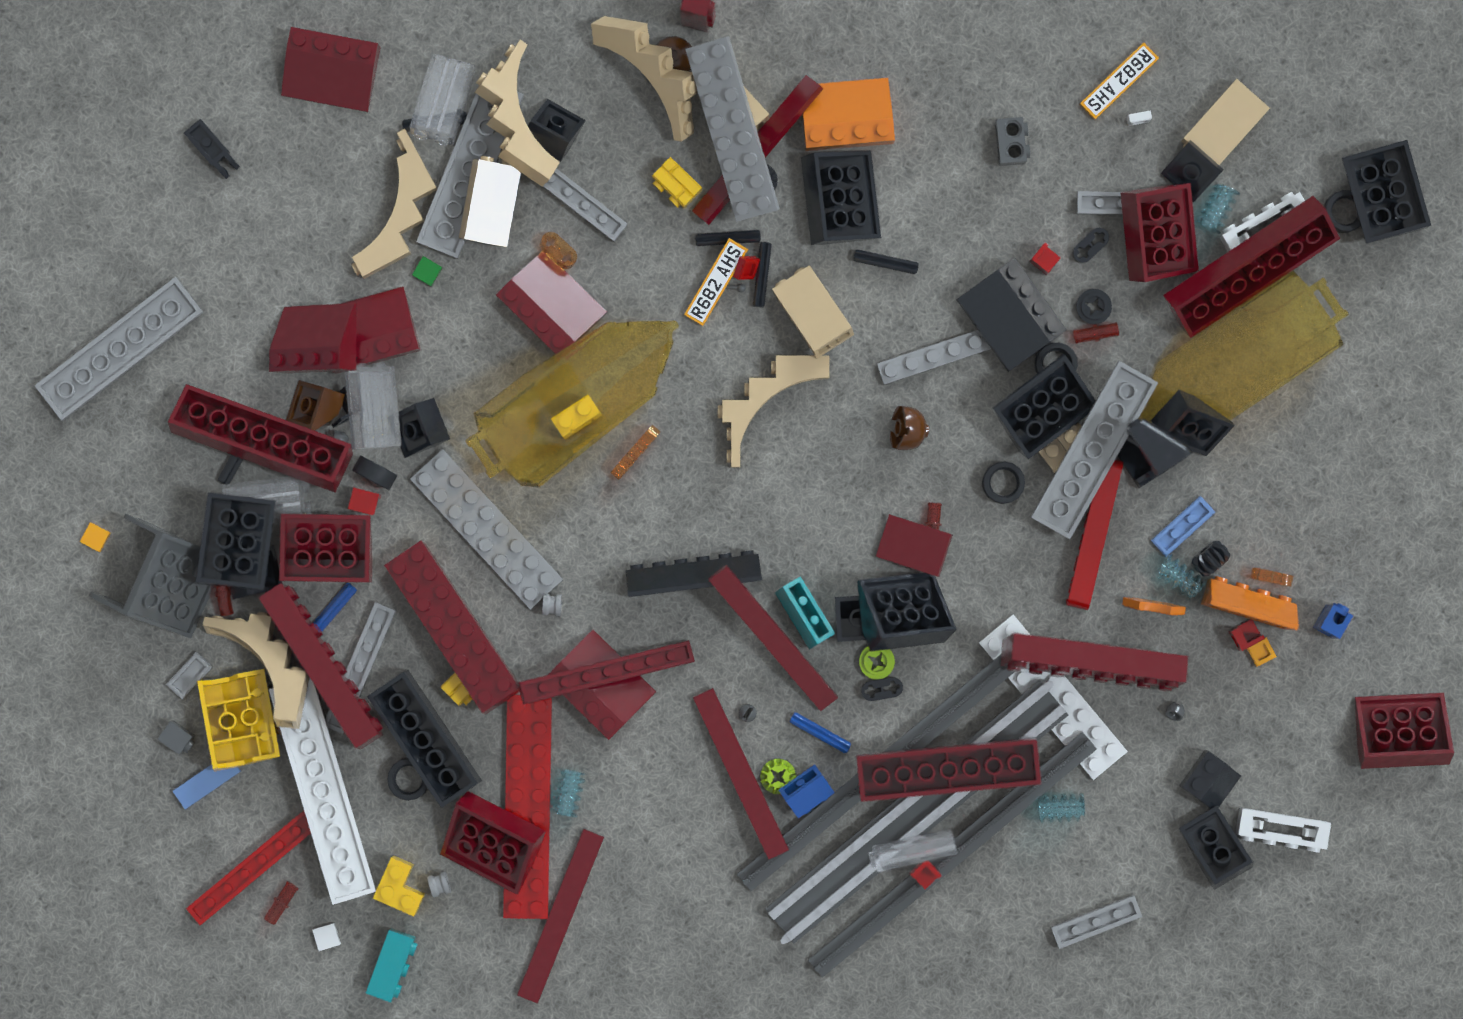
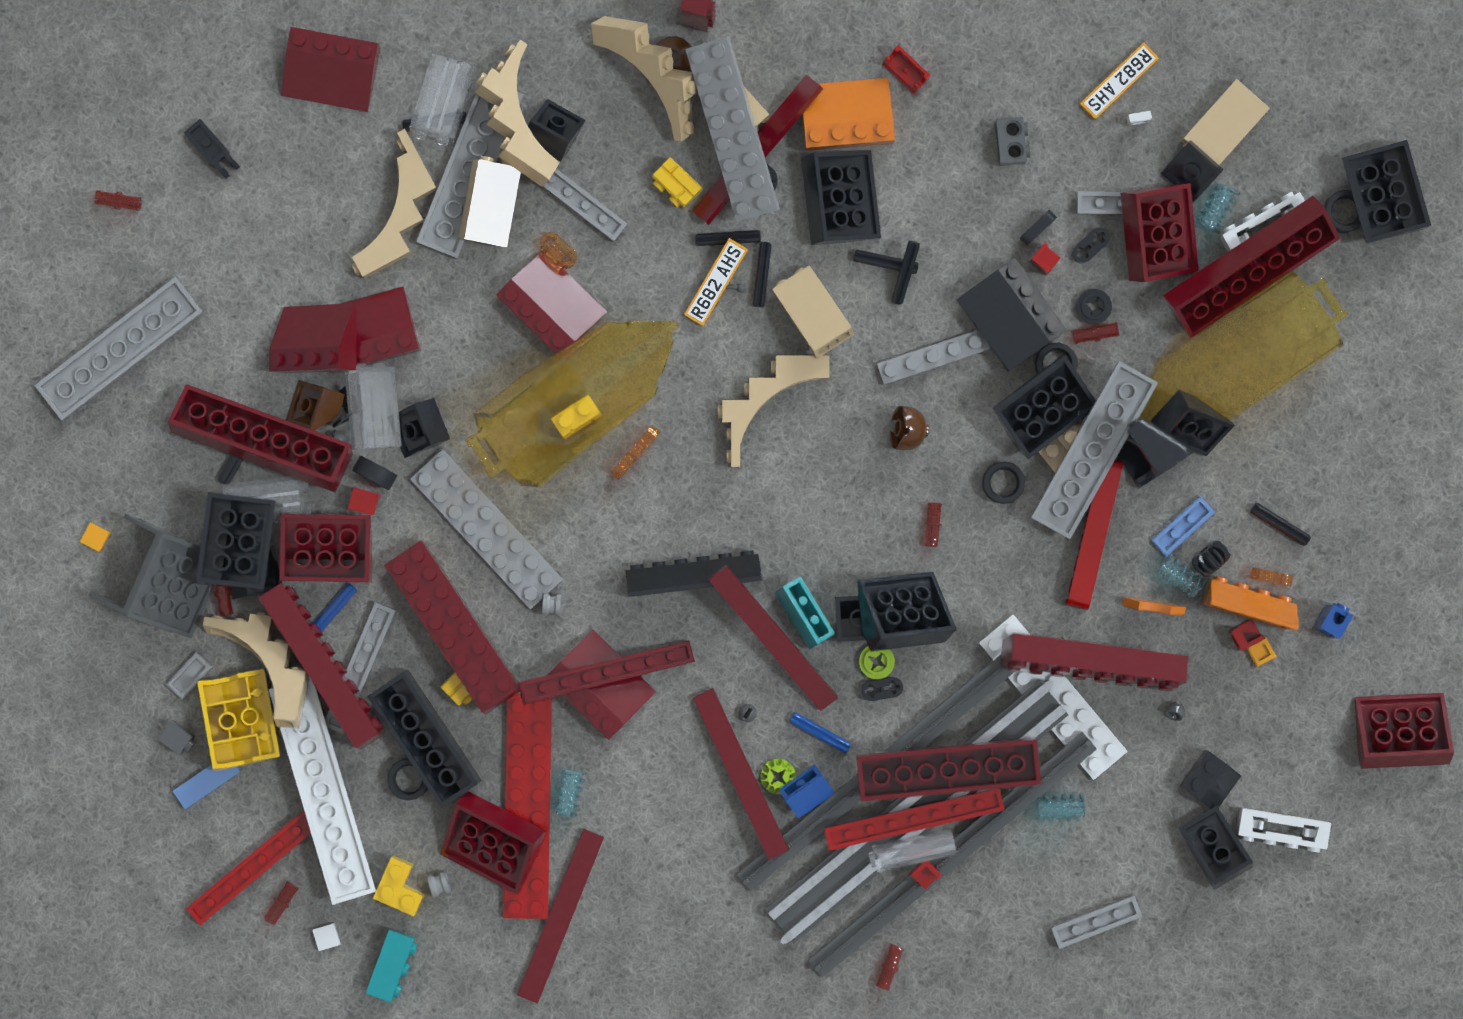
green tile [412,256,443,287] -> none
red tile [733,256,760,280] -> none
dark red tile [876,514,953,577] -> none
none -> clear red pin [95,190,142,211]
none -> red plate [824,788,1005,851]
none -> clear red pin [876,944,904,991]
none -> red hinge [882,45,930,94]
none -> black axle [891,240,920,305]
none -> black beam [1020,209,1057,246]
none -> black axle [1250,503,1311,546]

